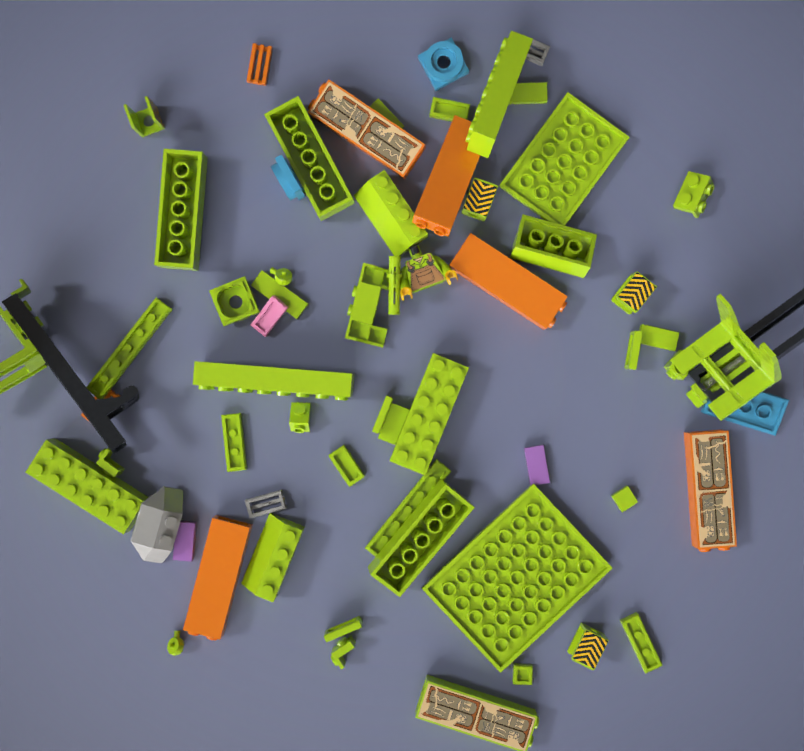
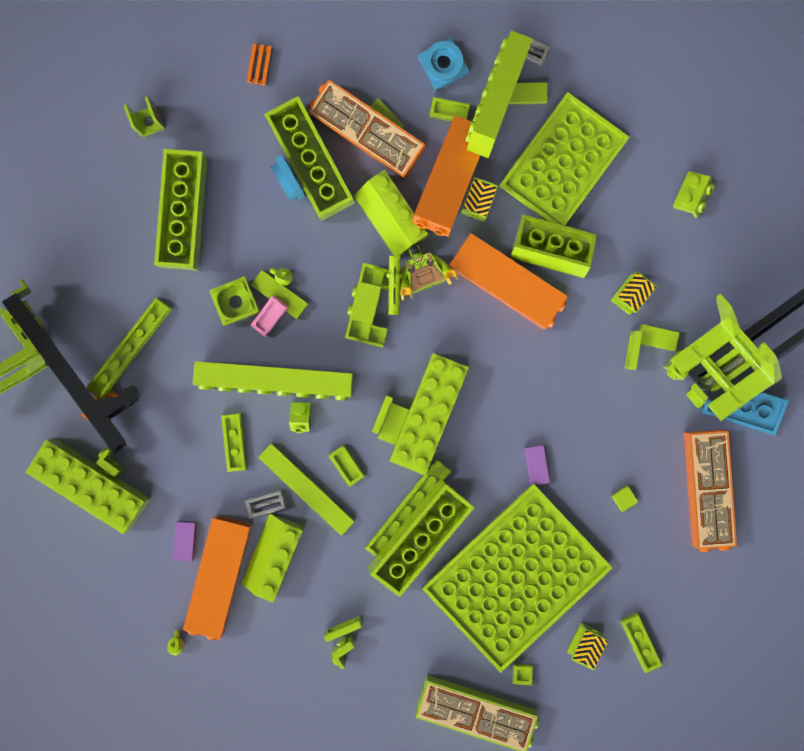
light grey wedge [131,486,183,563] -> none
none -> lime tile [258,443,355,536]

